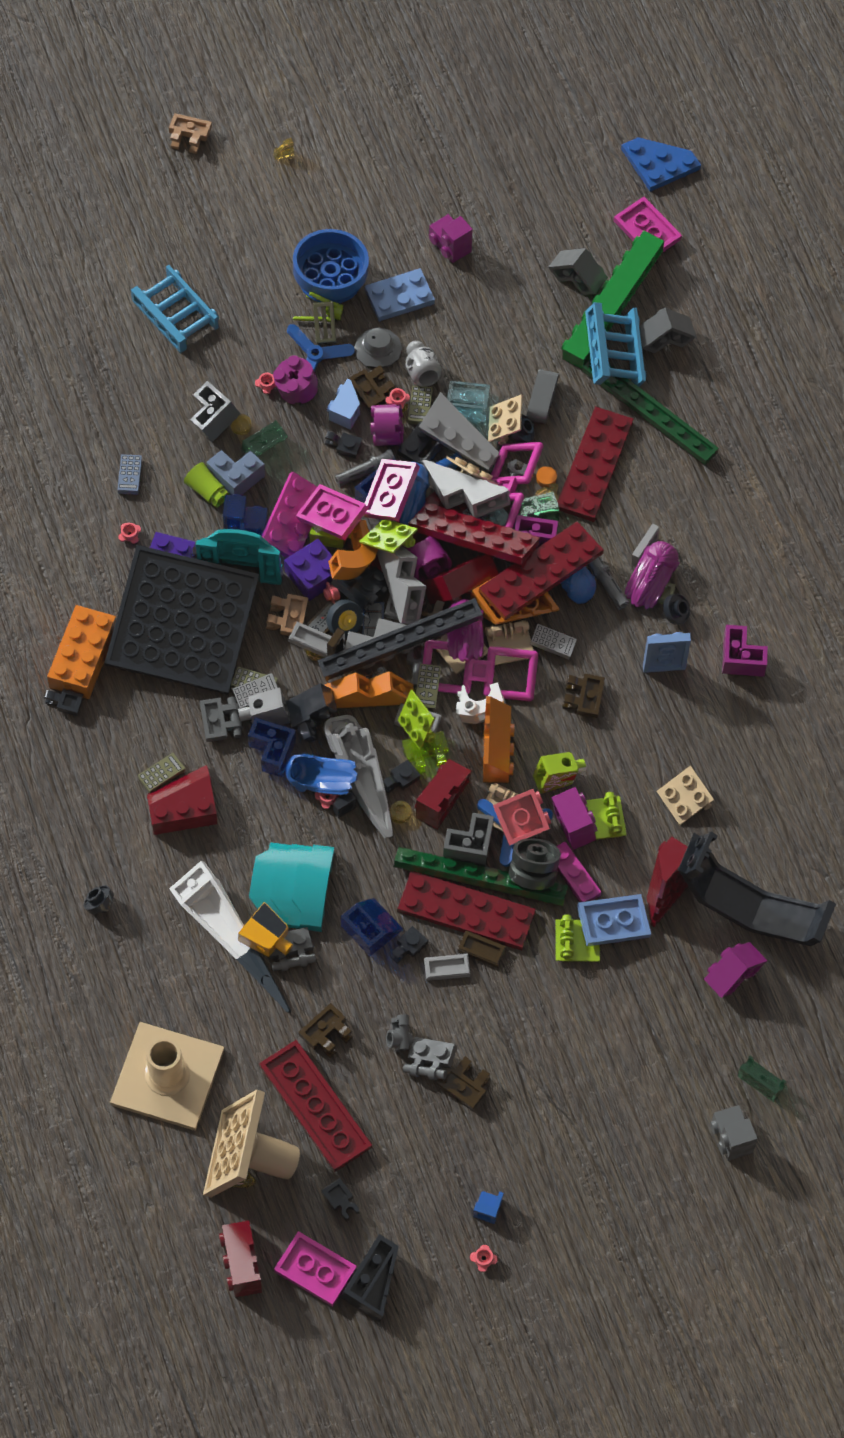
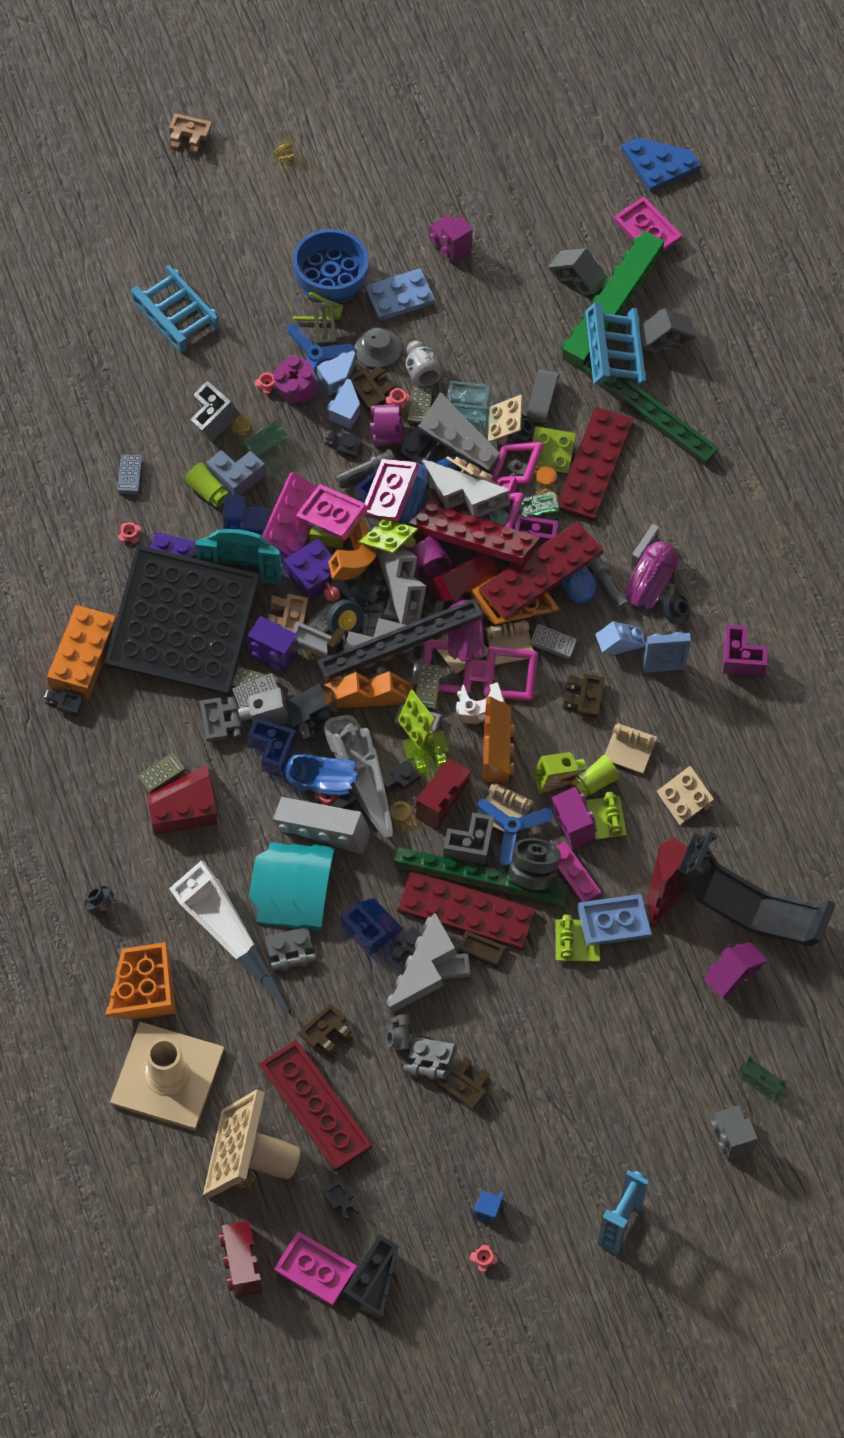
light orange torso [238,902,293,956] -> none
coral plate [493,789,551,845] -> none
none -> orange wedge [105,942,176,1020]
none -> dark purple brick [248,616,298,673]
none -> light grey wedge [273,797,371,855]
none -> light blue slope [317,351,355,395]
none -> light grey slope [386,913,457,1013]
none -> lime hinge [530,426,576,474]
none -> lime plant [571,755,620,797]
none -> light blue slope [595,621,646,655]
none -> dark azure fence [597,1170,649,1255]
none -> tan hinge [605,723,657,774]

